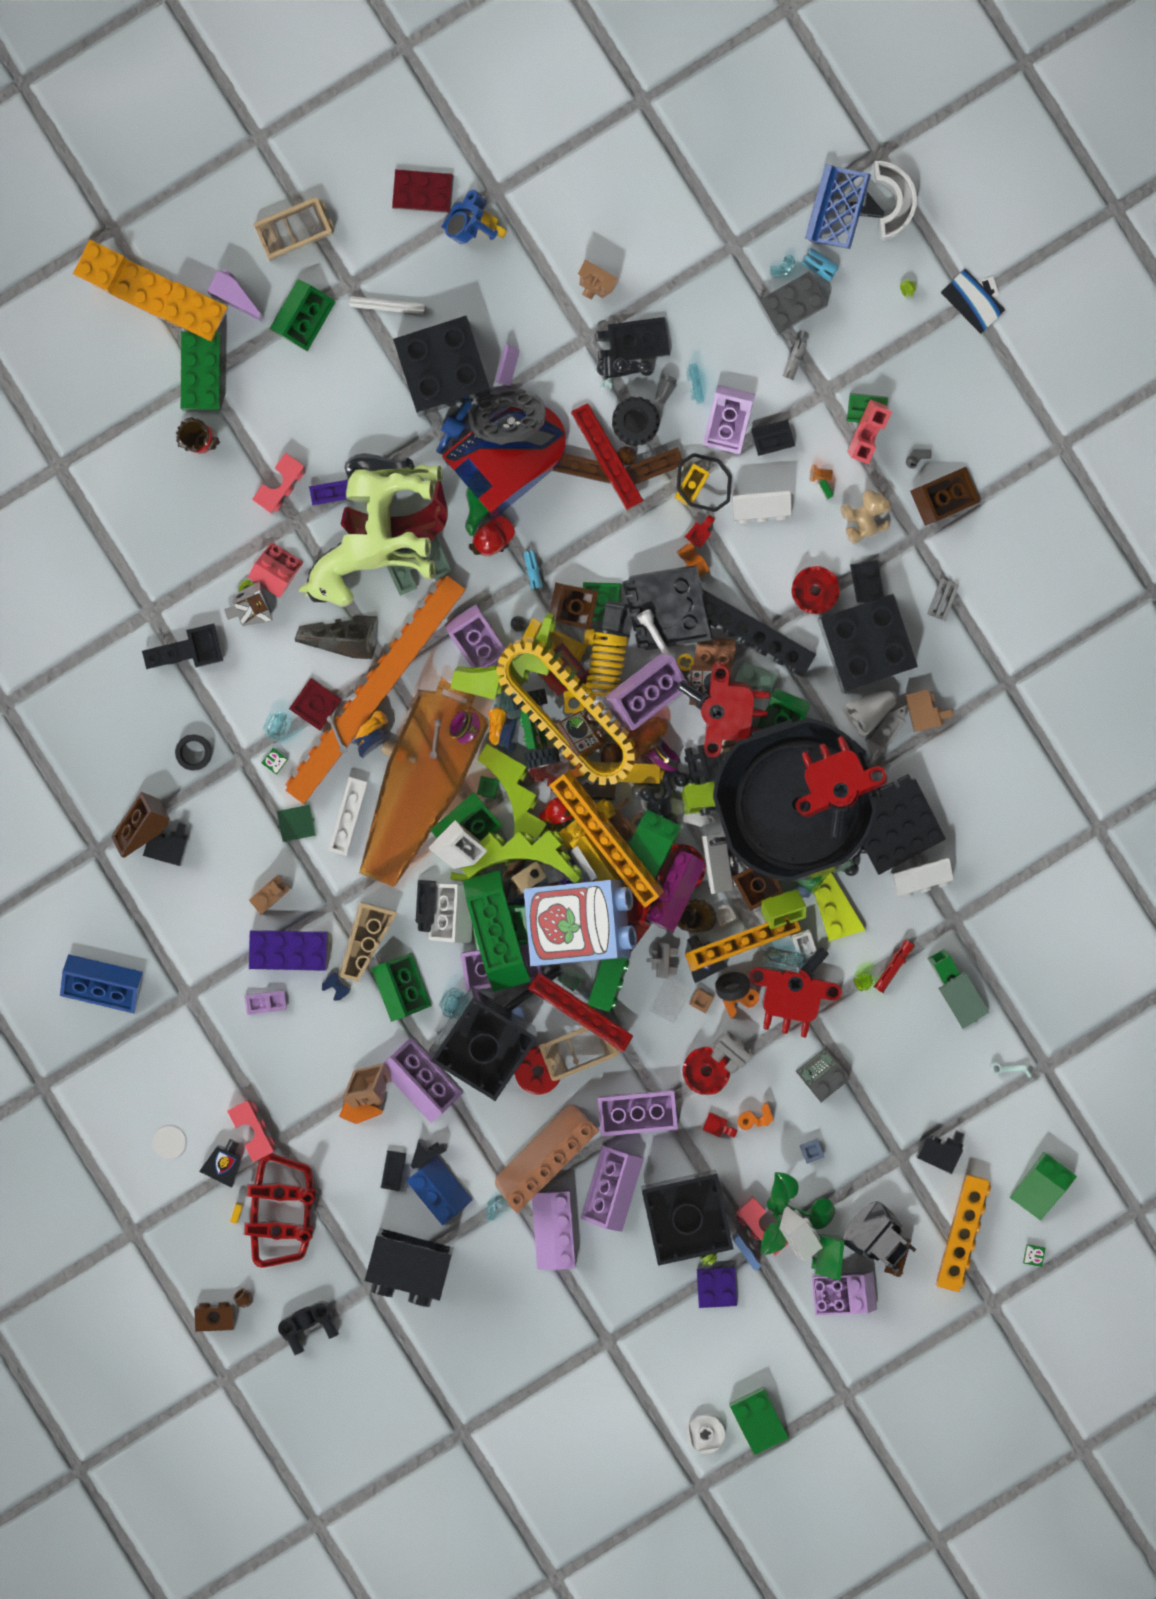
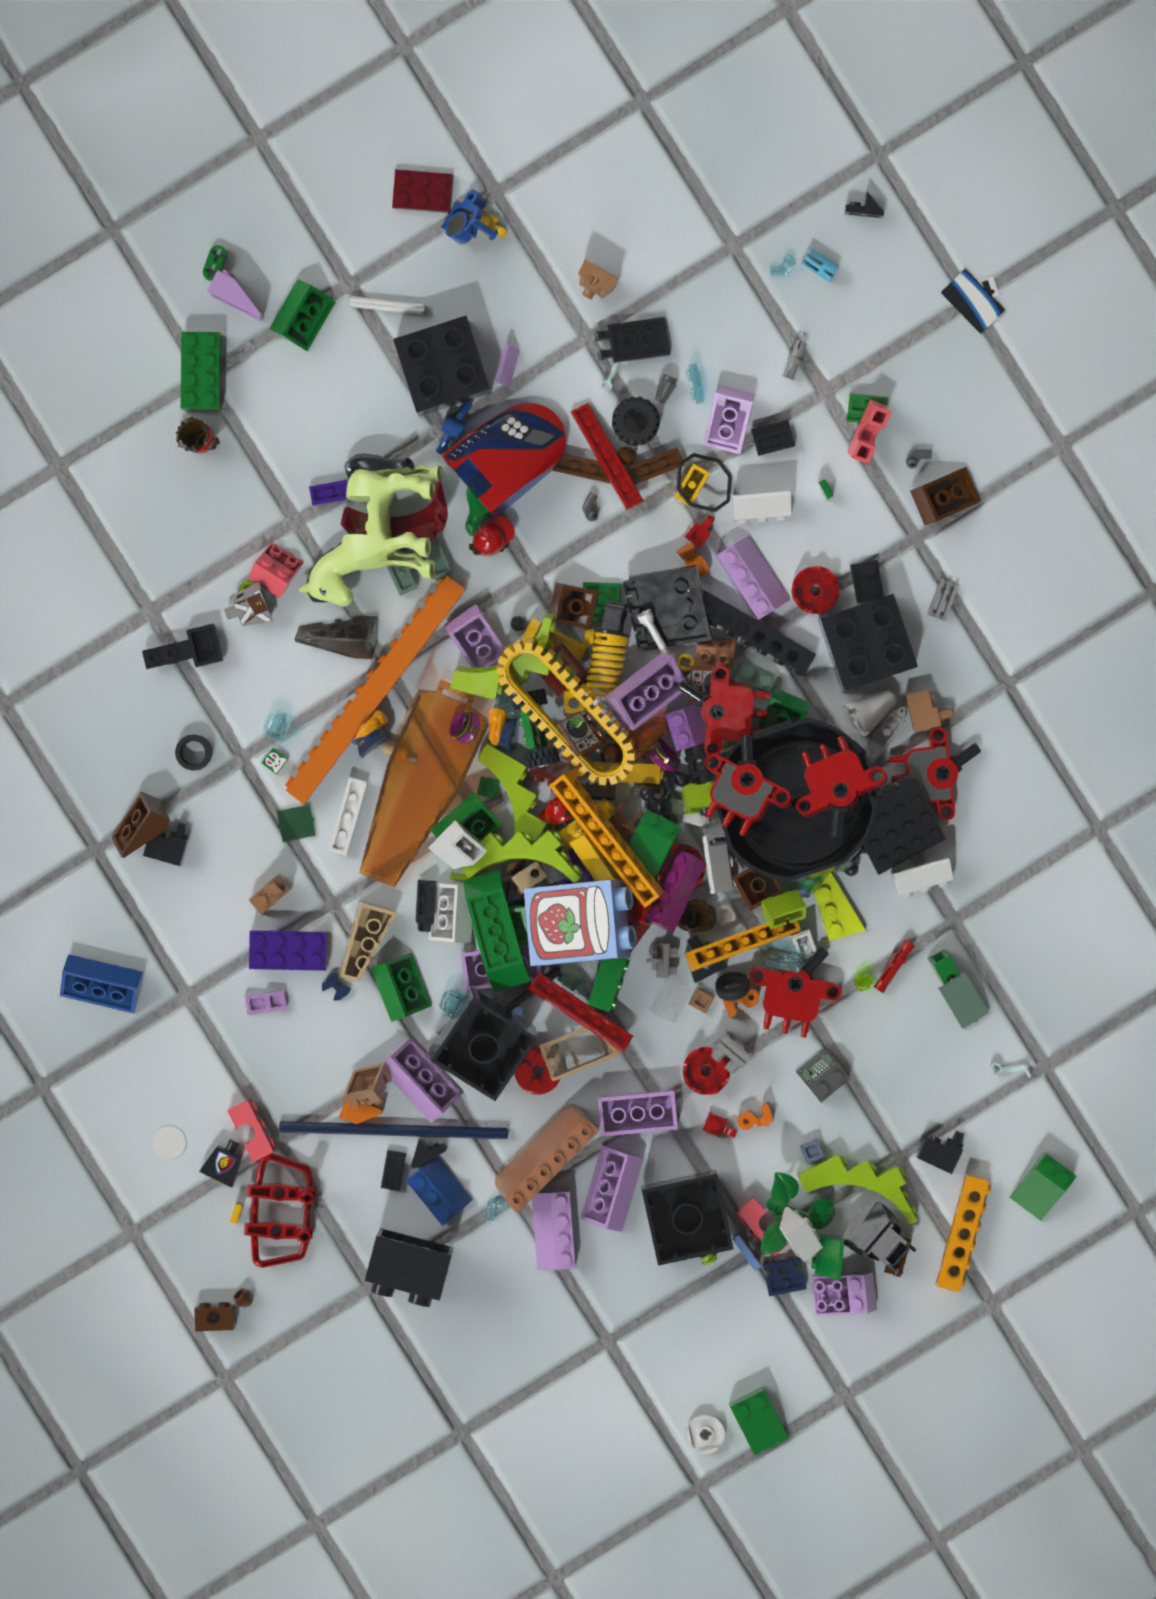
light orange bracket [73,239,228,342] -> none
coral arch [252,453,306,514] -> none
clear door [253,197,334,261] -> none
black piece [278,1301,339,1356] -> none
dark red tile [289,678,342,731] -> none
light grey hinge [327,715,347,753] -> none
light grey hinge [429,719,442,759] -> none
dark grey plate [469,389,546,445] -> none
medium azure axle [524,550,543,589] -> none
white sticker [569,846,597,882] -> none
black piece [596,356,655,377] -> none
dark purple plate [697,1267,737,1308] -> none
dark grey brick [758,272,828,335] -> none
fence [805,164,871,249] -> none
clear orange piece [810,465,833,482] -> none
tan animal [840,490,891,544] -> none
white brick [873,161,917,241] -> none
lime plate [900,279,916,297] -> none
tile [1023,1244,1046,1267] -> none
none -> green beam [203,245,227,281]
none -> dark blue axle [279,1121,508,1139]
none -> dark grey arm [582,492,599,521]
none -> medium lavender slope [665,706,706,752]
none -> piece [704,735,792,836]
none -> lavender slope [716,536,790,620]
none -> dark blue plate [763,1256,807,1297]
none -> lime arch [797,1153,918,1225]
none -> piece [889,727,981,820]

